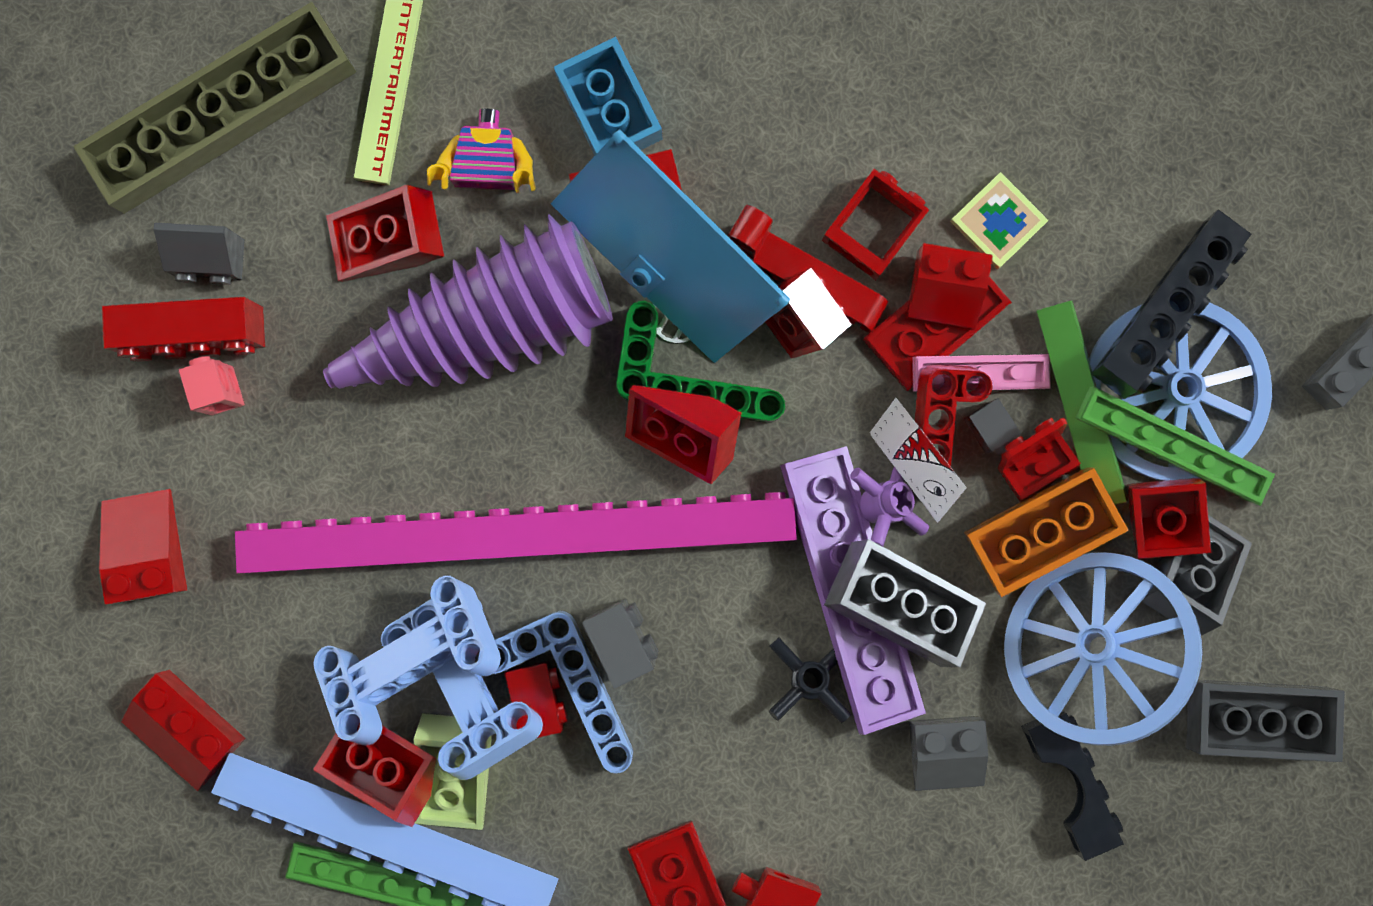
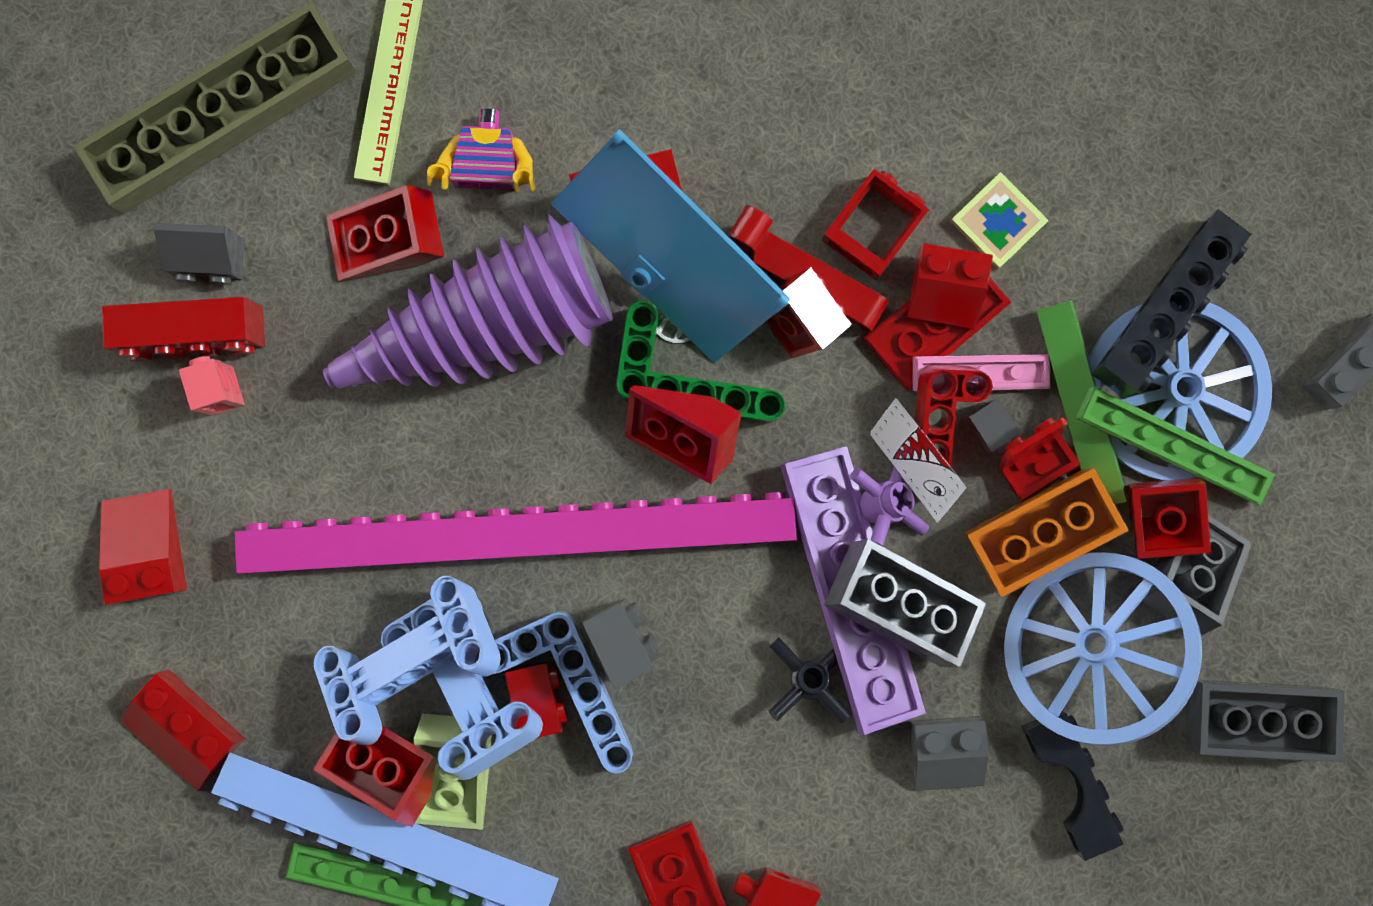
dark azure brick [554,37,663,155] -> none

